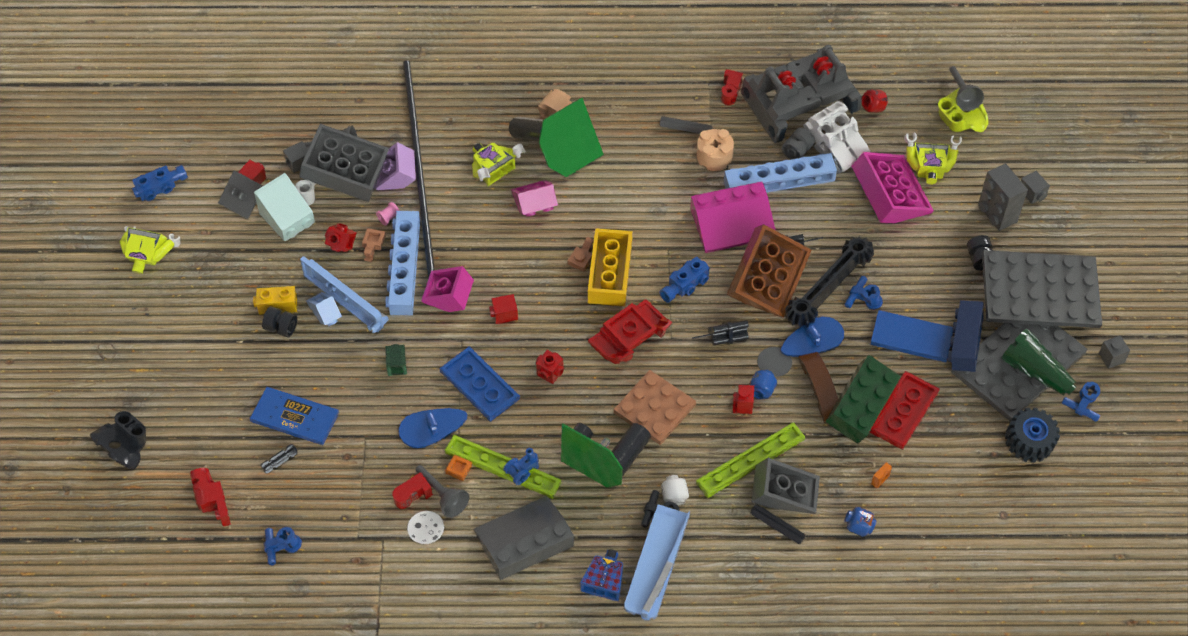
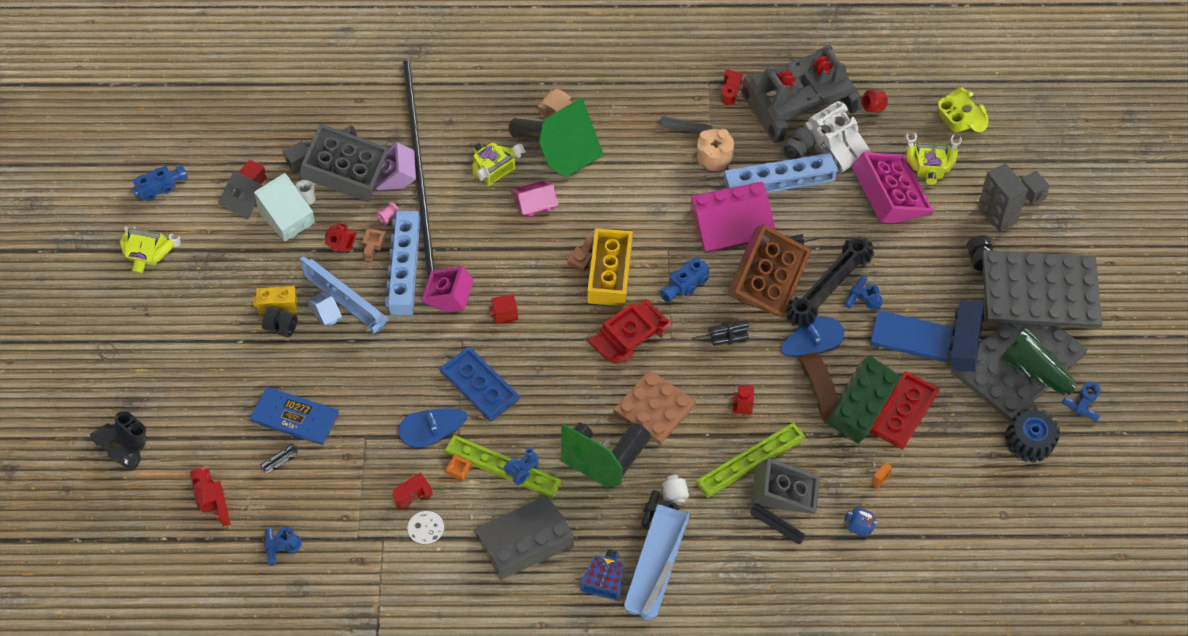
clear green brick [385,344,407,376] -> none
dark grey piece [416,465,470,518] -> none
red brick [535,350,565,384] -> none
blue head [749,370,777,399] -> none
dark grey sticker [757,347,792,377] -> none
dark grey piece [949,66,984,111] -> none
dark grey brick [1098,335,1130,369] -> none

